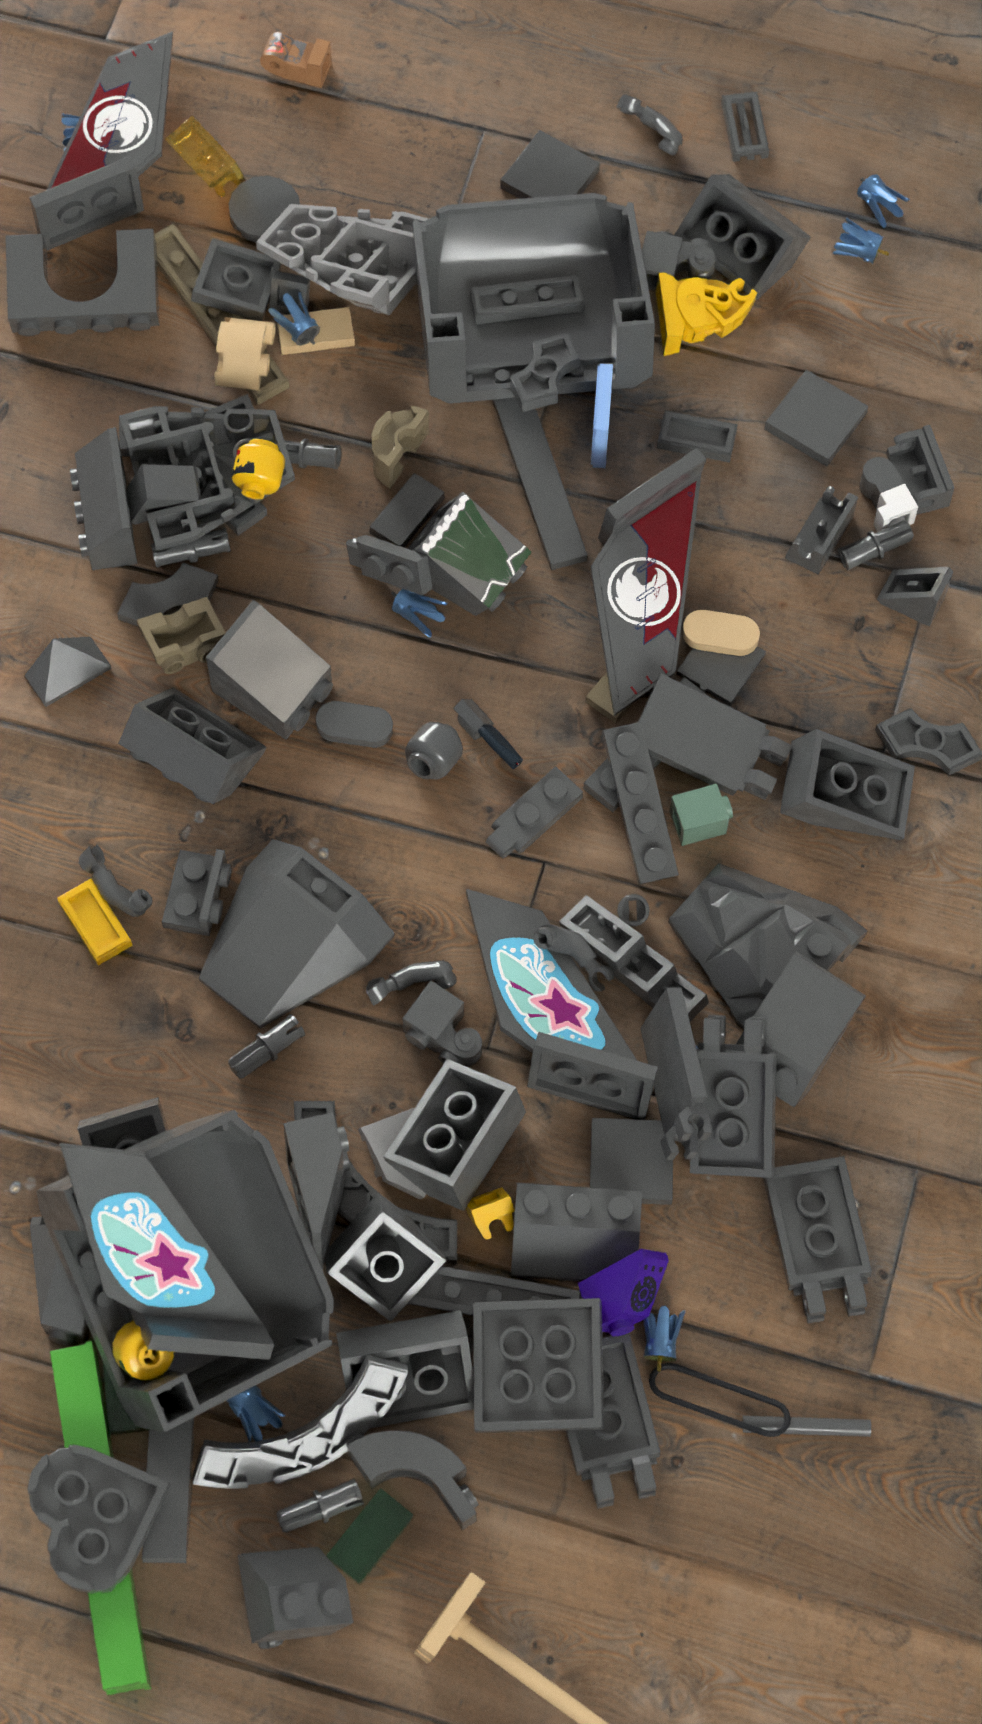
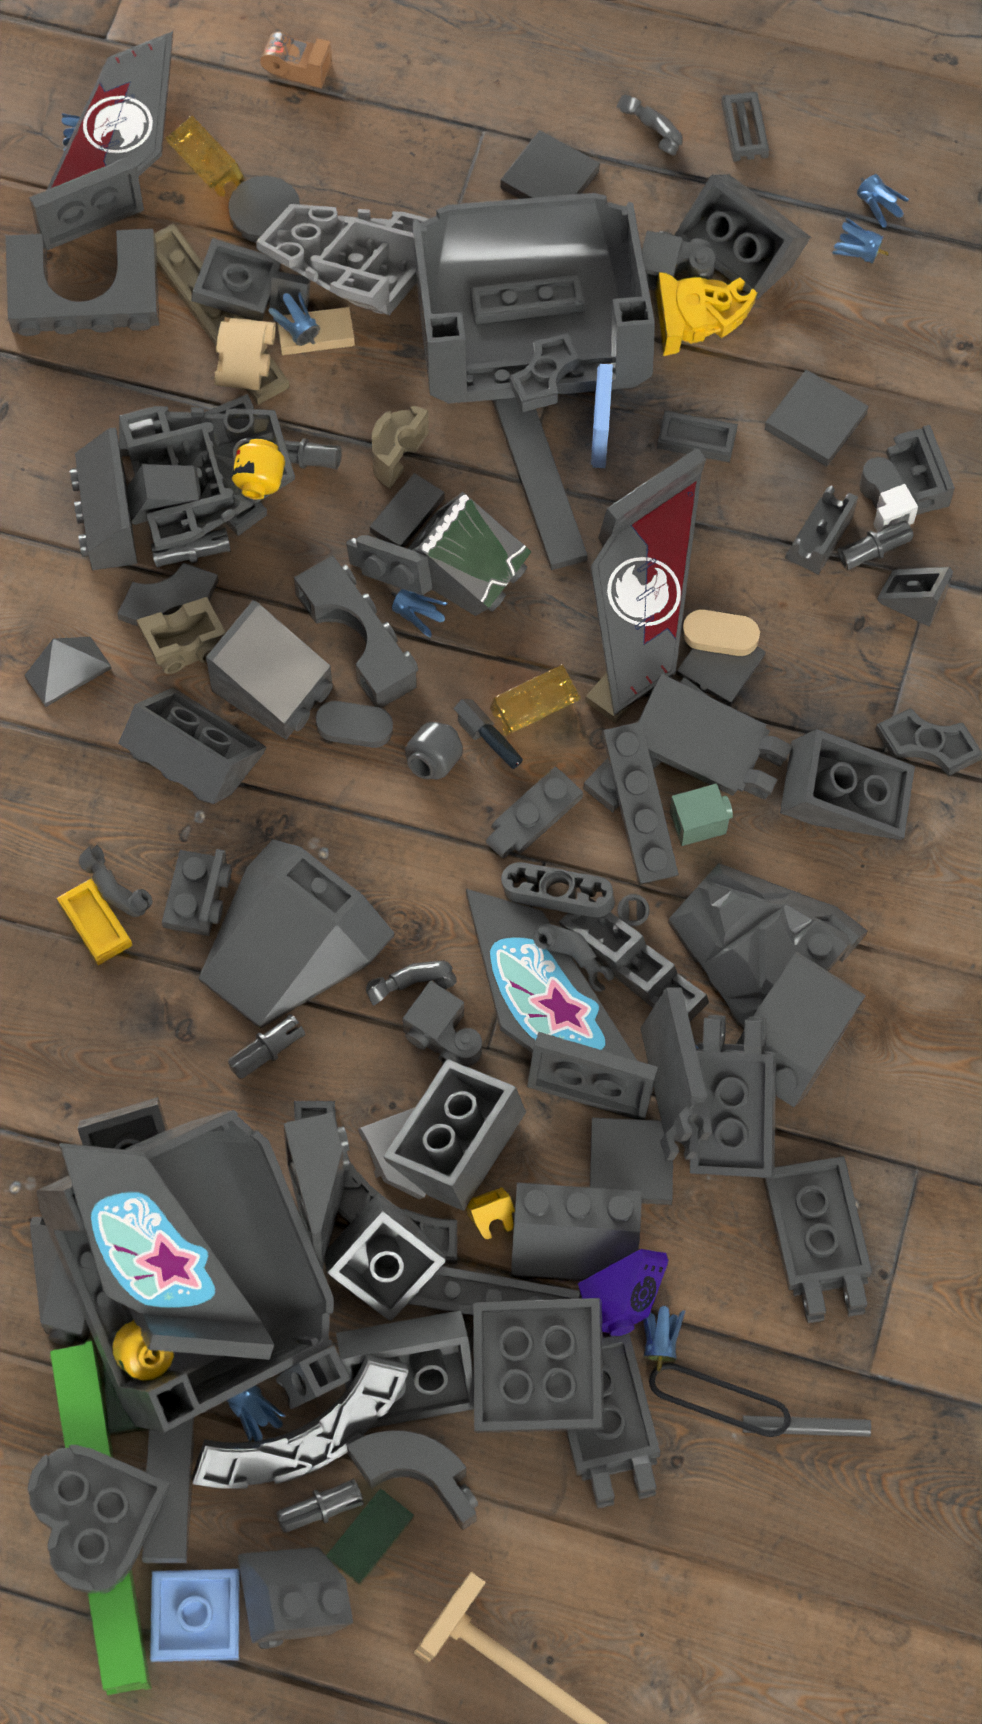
none -> light blue tile [150,1569,240,1662]
none -> dark grey leg [275,1345,351,1410]
none -> dark grey arch [294,555,419,708]
none -> clear yellow hinge [490,664,581,735]
none -> dark grey beam [501,862,615,918]

